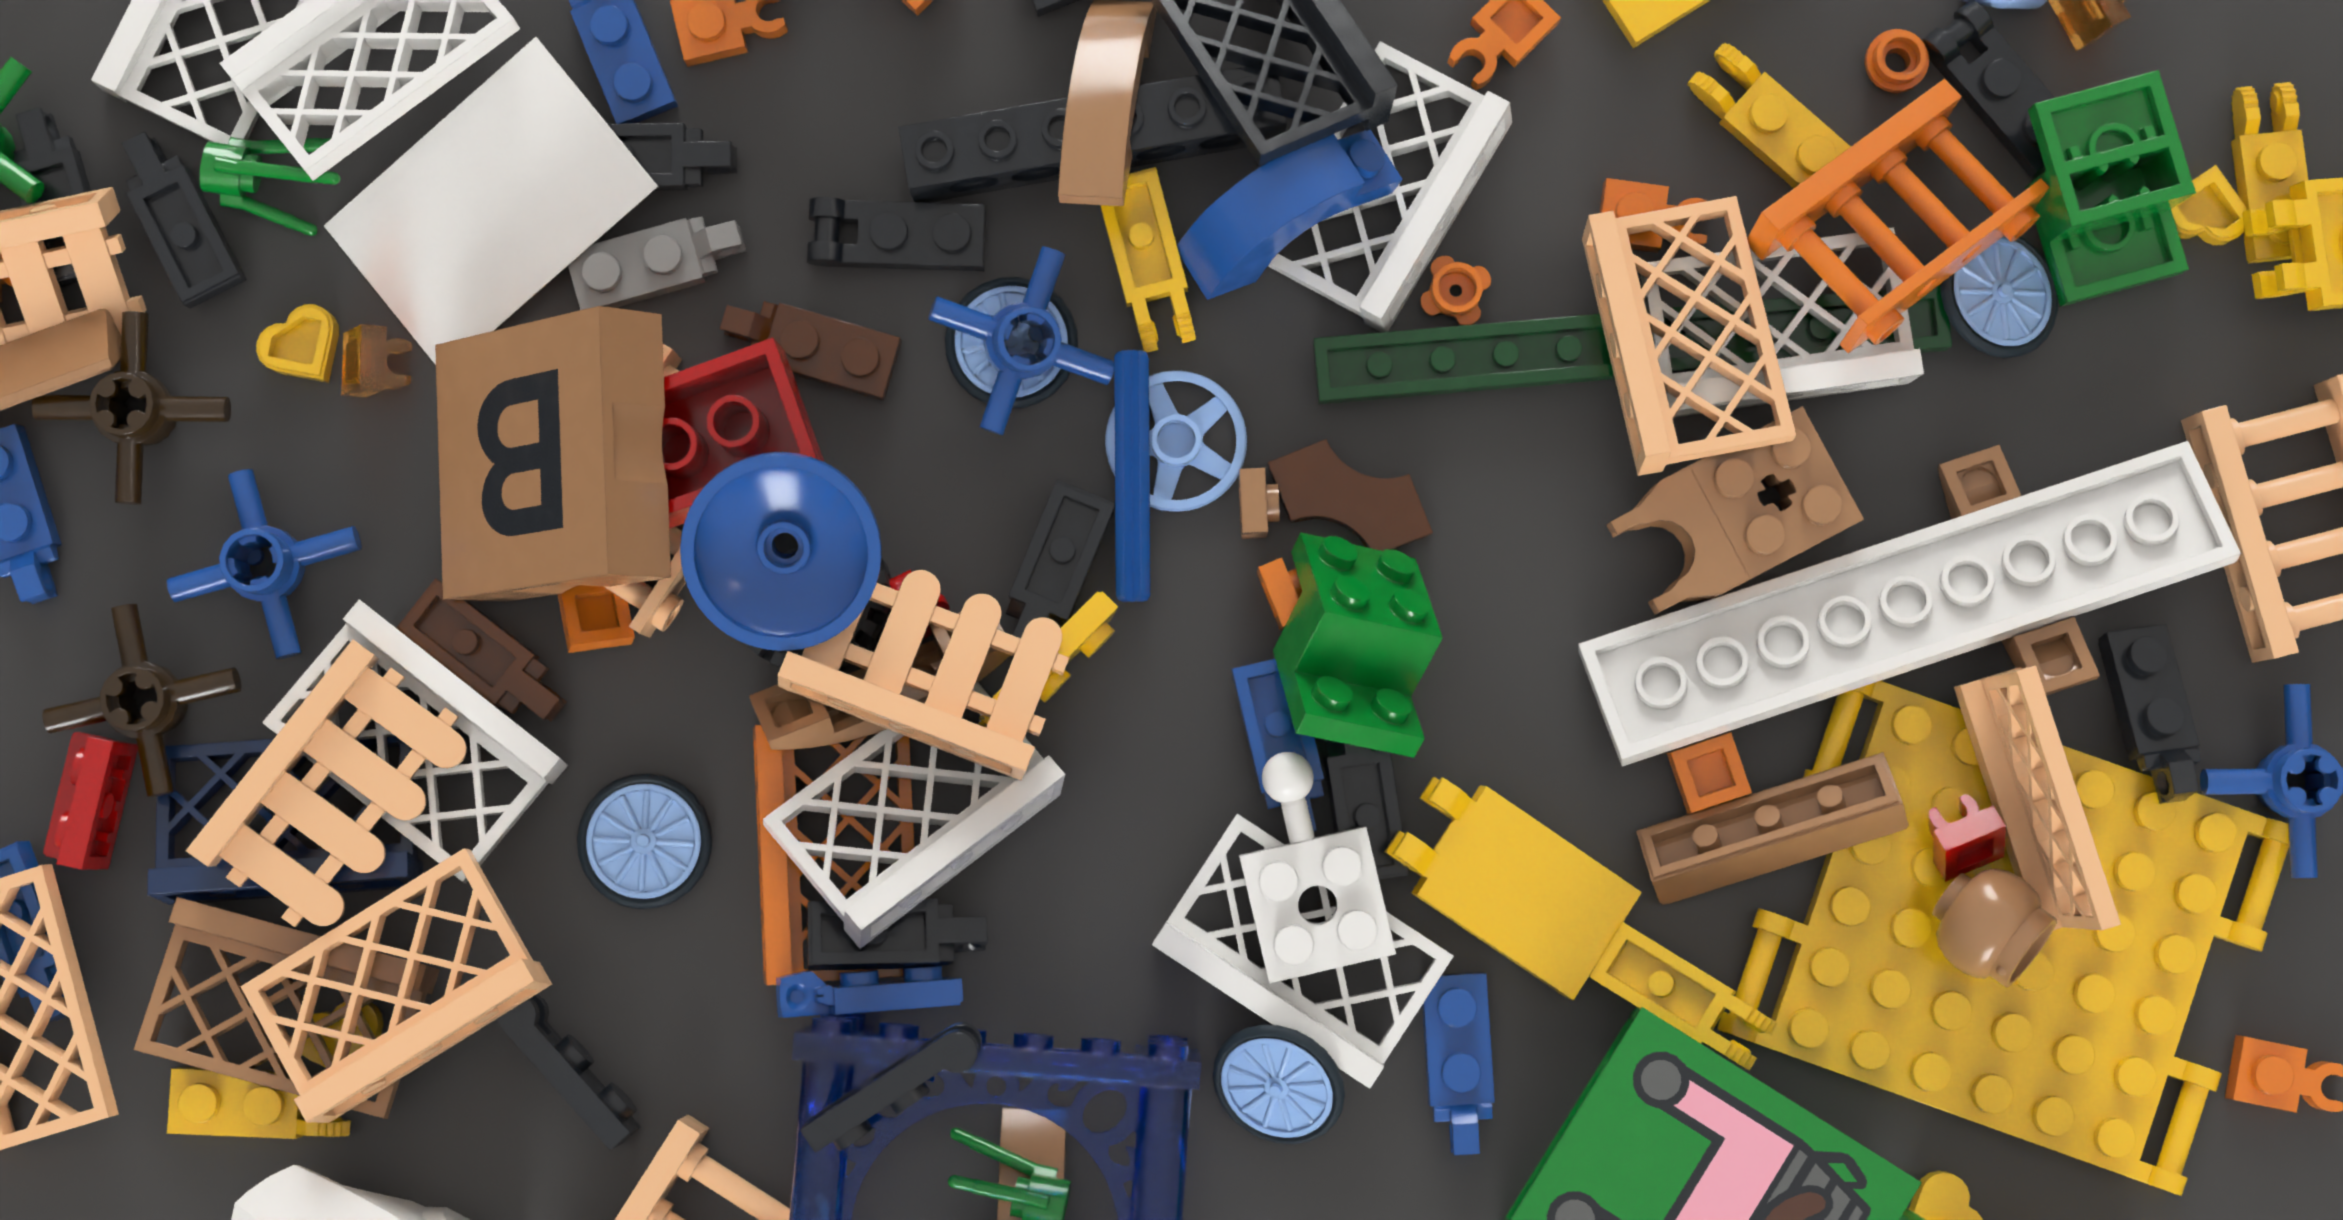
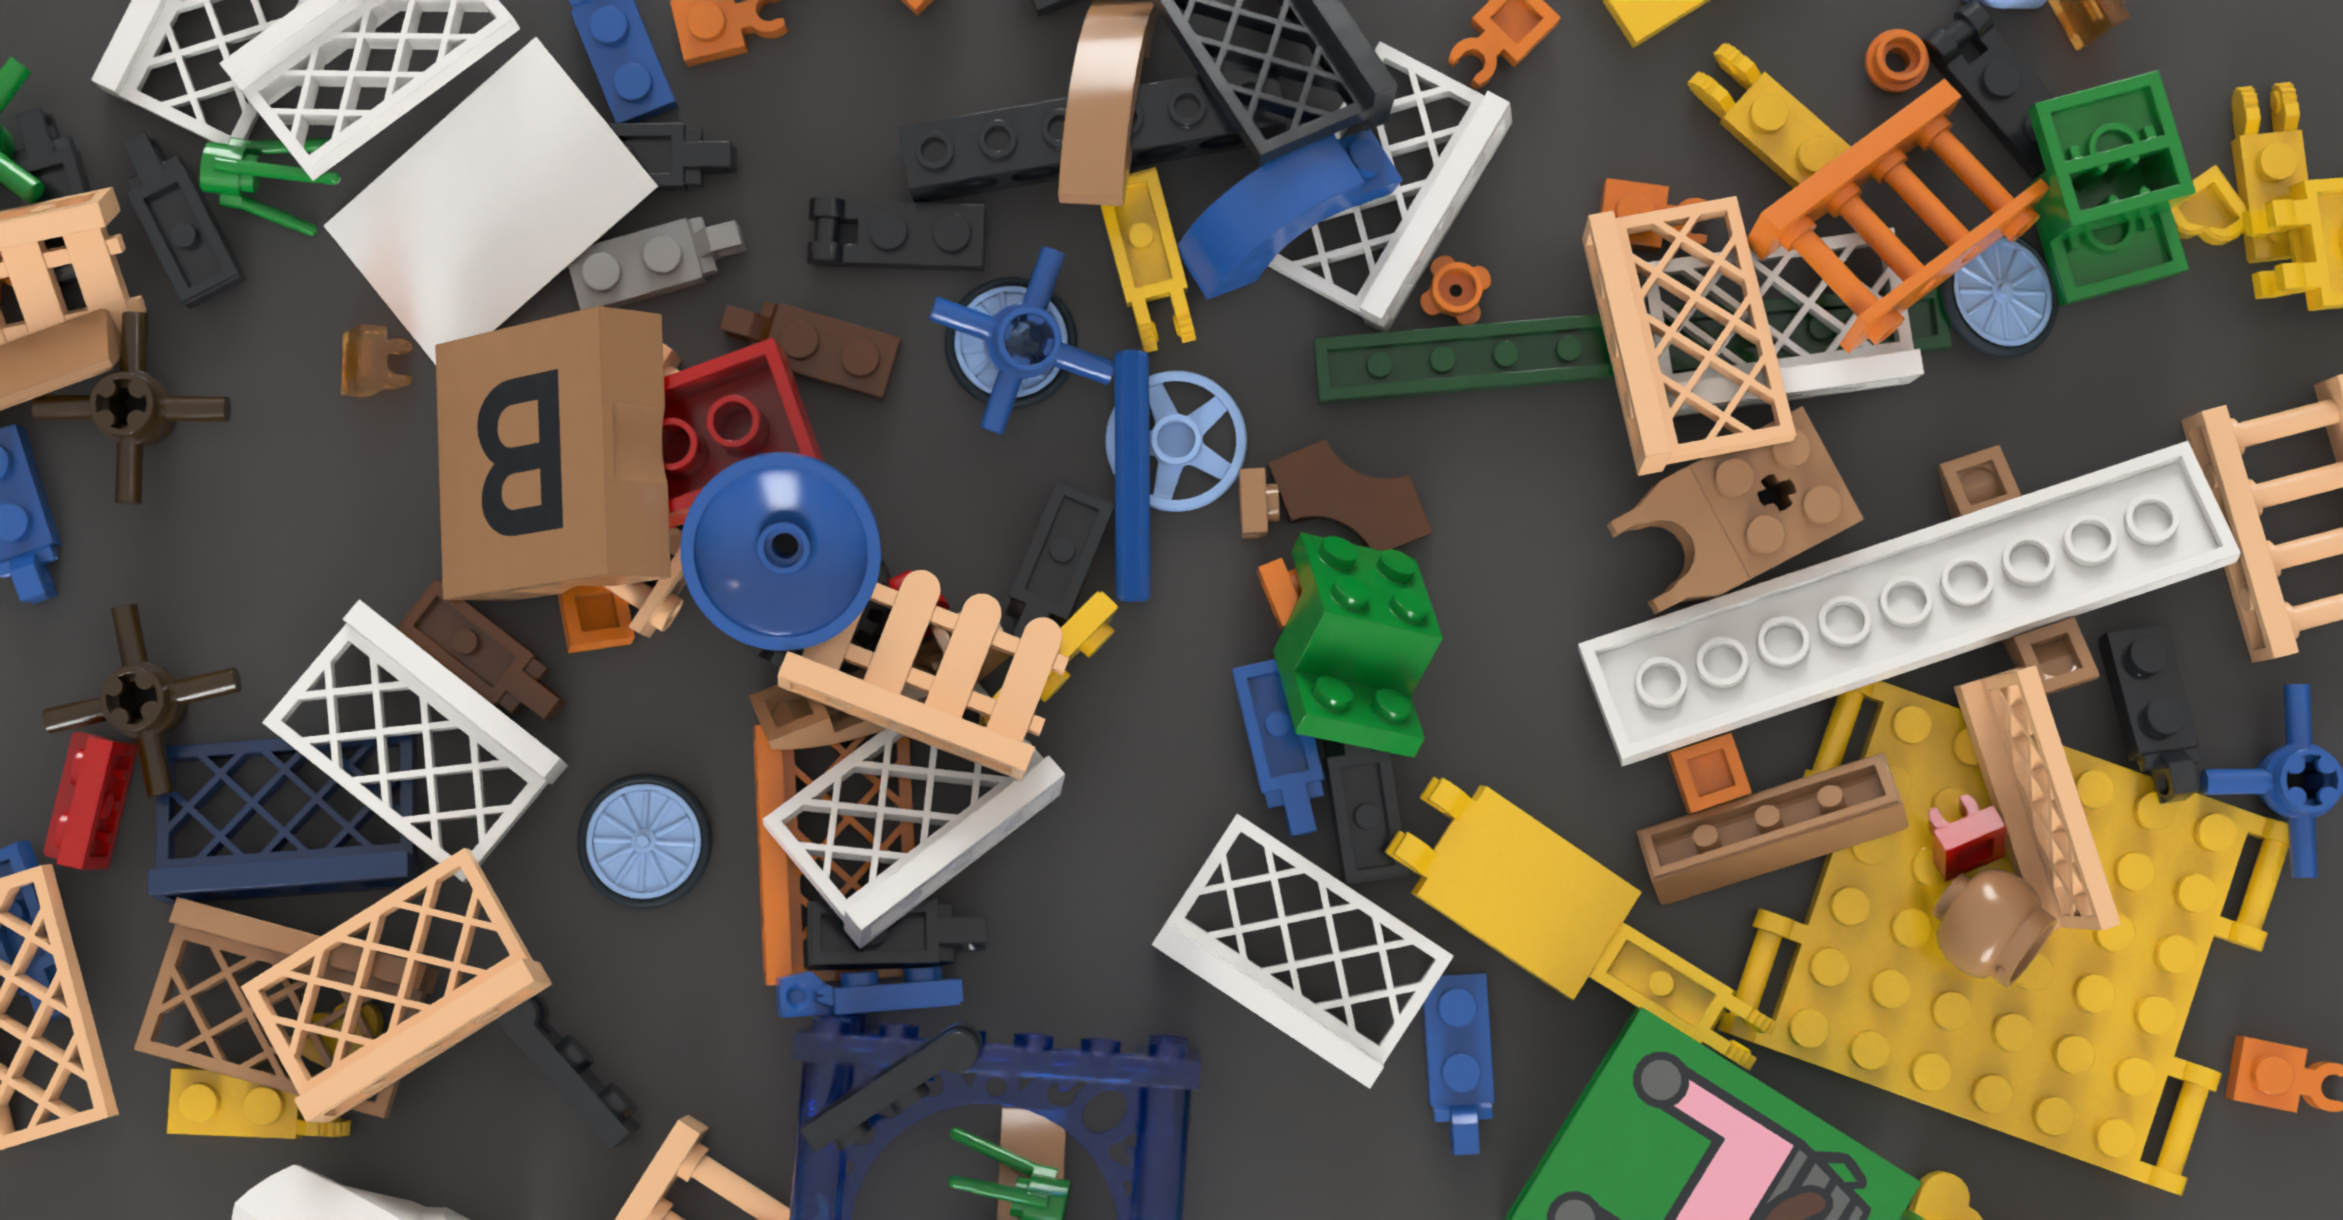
blue bar [167,469,362,659] -> none
light nougat fence [186,639,467,927] -> none
yellow tile [256,304,339,383] -> none
light blue wheel [1213,1025,1345,1144] -> none
white plate [1239,752,1396,984] -> none

